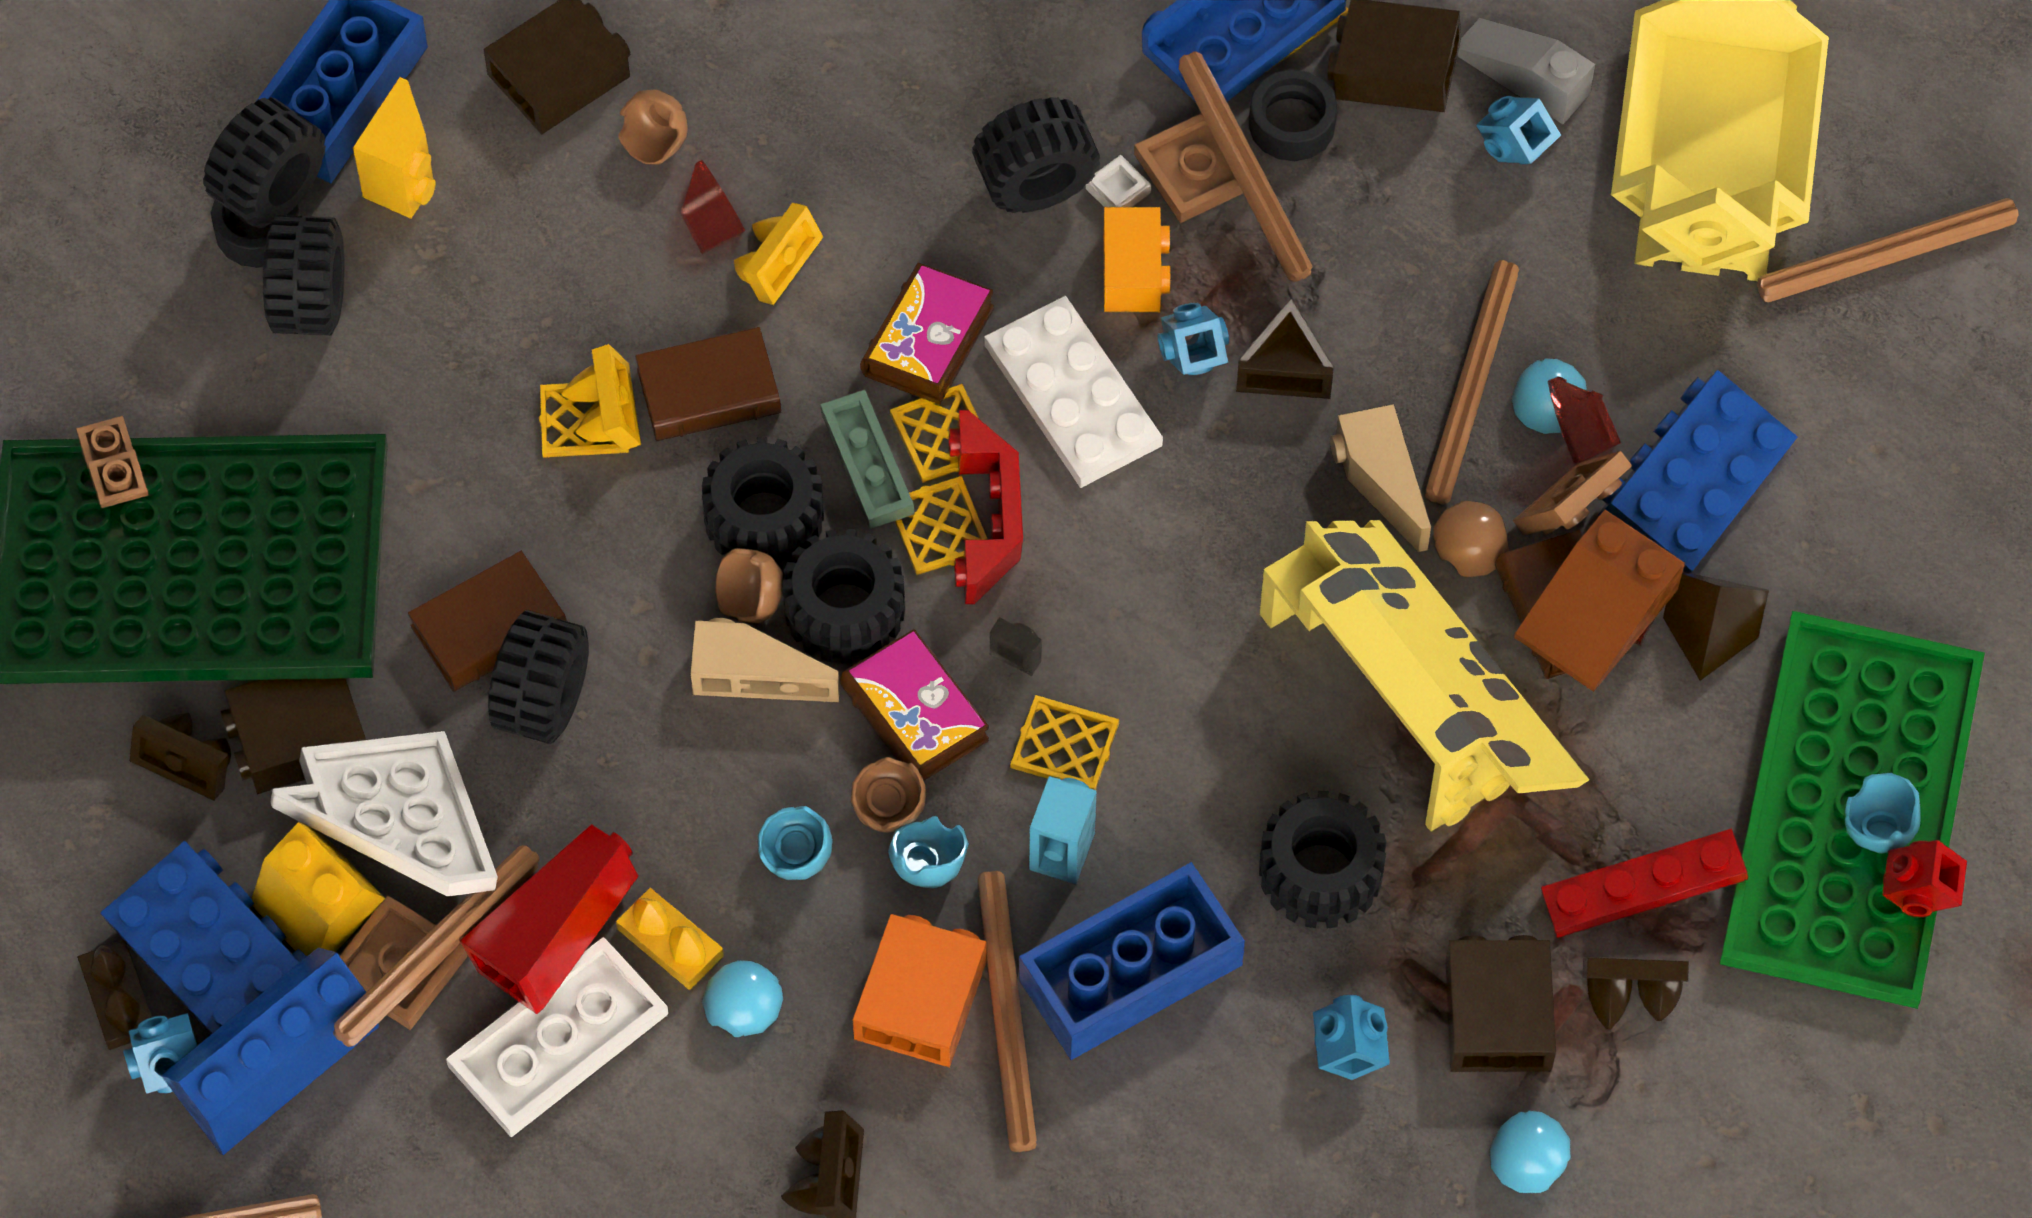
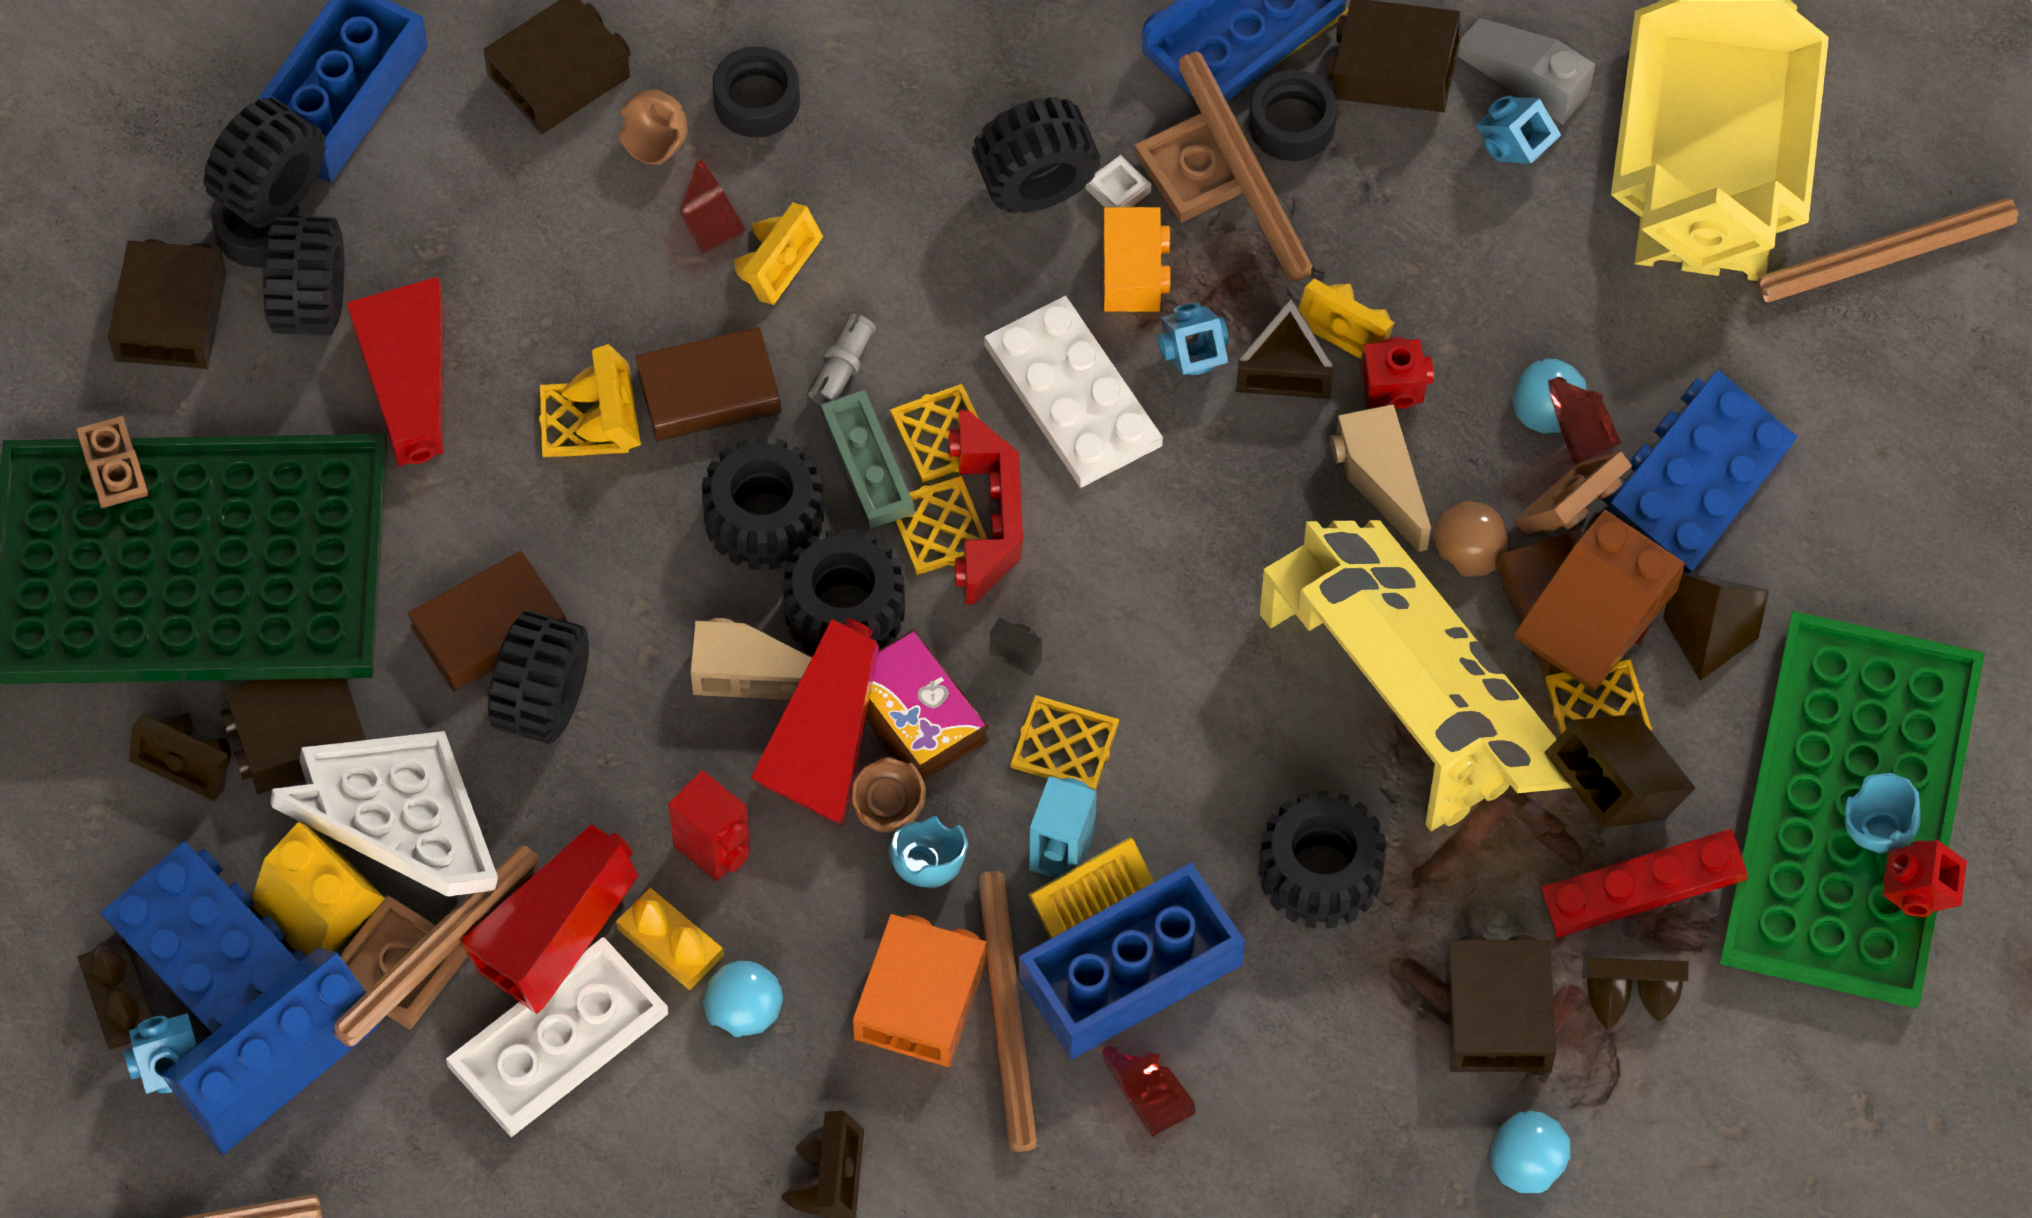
yellow slope [353,77,436,219] -> none
medium nougat hair [715,548,783,623] -> none
medium azure hair [758,806,833,880] -> none
piece [860,263,994,405] -> none
dark azure brick [1313,995,1390,1080] -> none
medium nougat axle [1425,260,1519,505] -> none
none -> dark brown brick [108,239,227,369]
none -> red slope [347,276,445,466]
none -> red brick [668,770,751,881]
none -> black tyre [713,46,800,137]
none -> red slope [751,617,879,827]
none -> light grey pin [808,314,876,405]
none -> yellow window [1028,837,1154,939]
none -> clear red slope [1101,1046,1196,1137]
none -> yellow tile [1298,278,1395,359]
none -> red brick [1360,337,1434,409]
none -> dark brown brick [1544,714,1695,828]
none -> yellow window [1545,659,1652,734]

